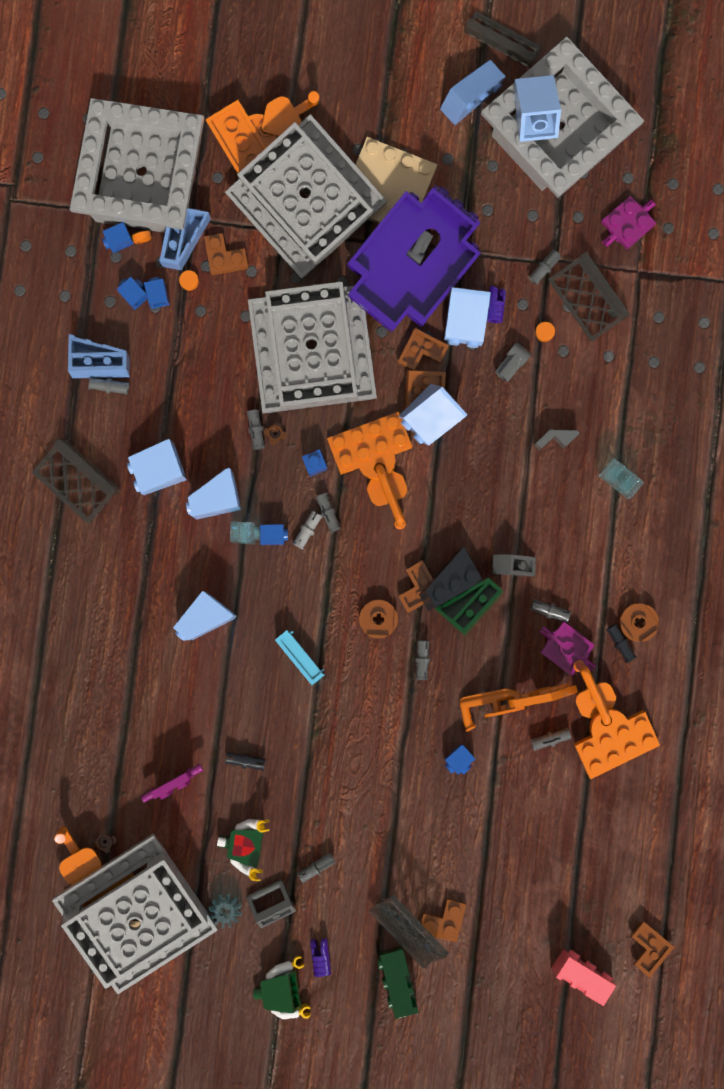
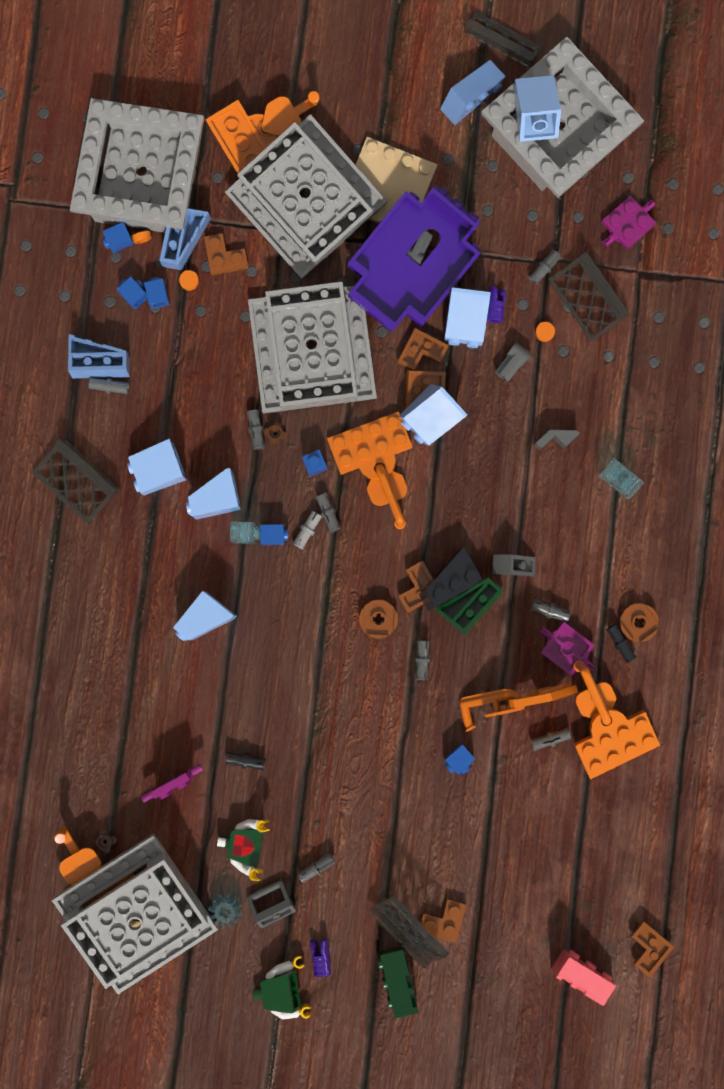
medium azure container [275,630,325,685] -> none

